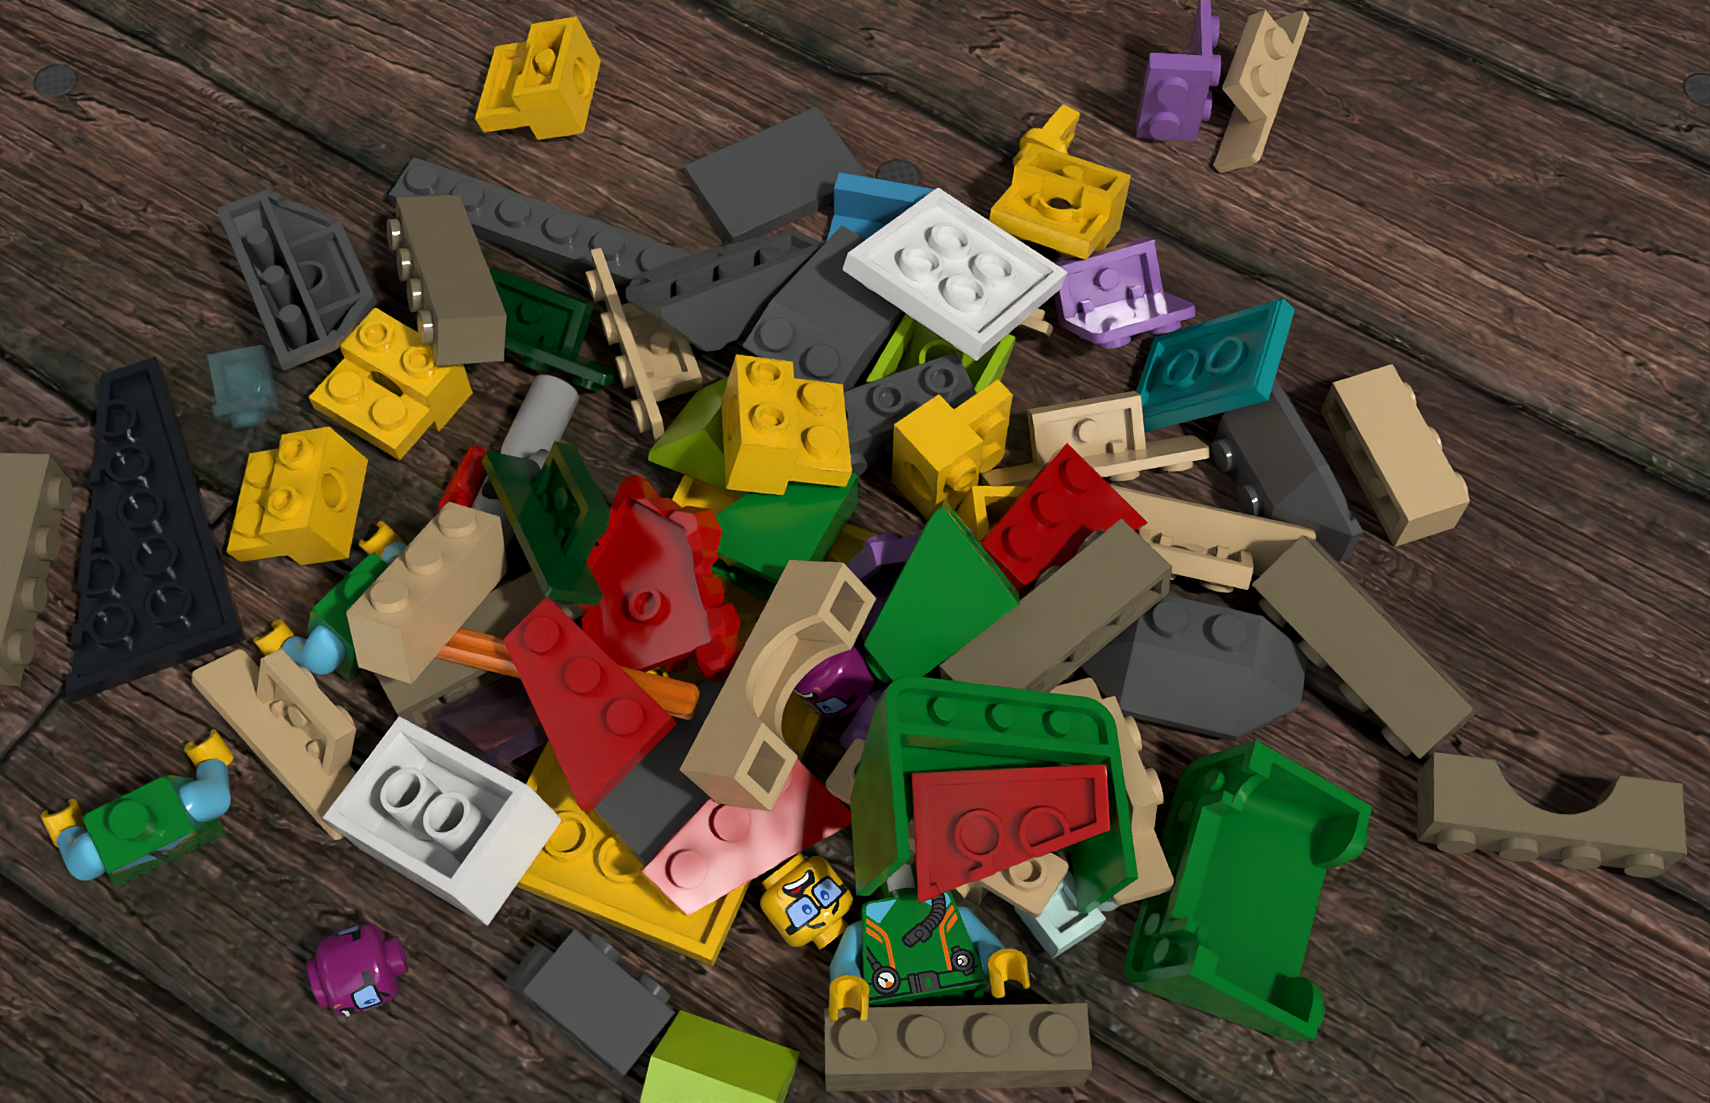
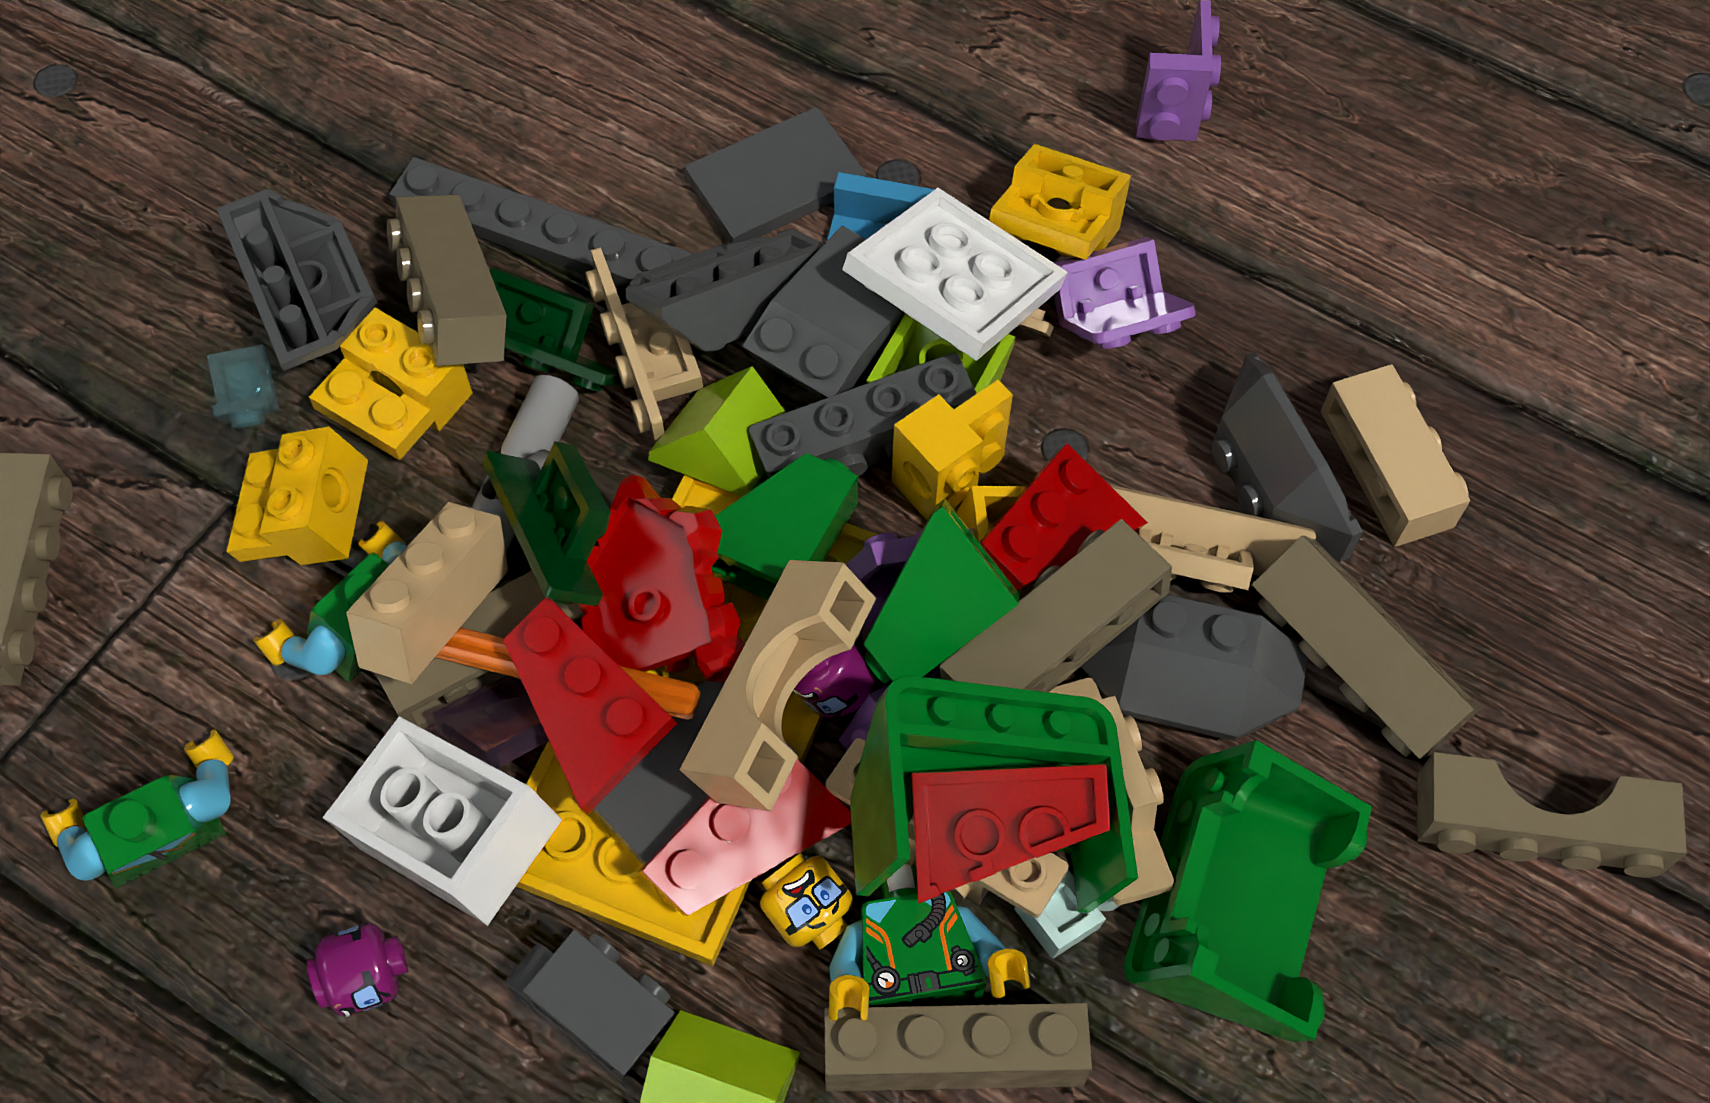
black wing [65,356,247,702] -> none
tan bracket [192,648,356,840] -> none
red arm [438,444,488,511] -> none
yellow brick [475,16,601,140] -> none
yellow brick [721,354,852,495] -> none
tan bracket [981,391,1209,486] -> none
yellow piece [1012,104,1080,167] -> none
teal tile [1136,298,1295,432] -> none
tan bracket [1213,10,1310,174] -> none

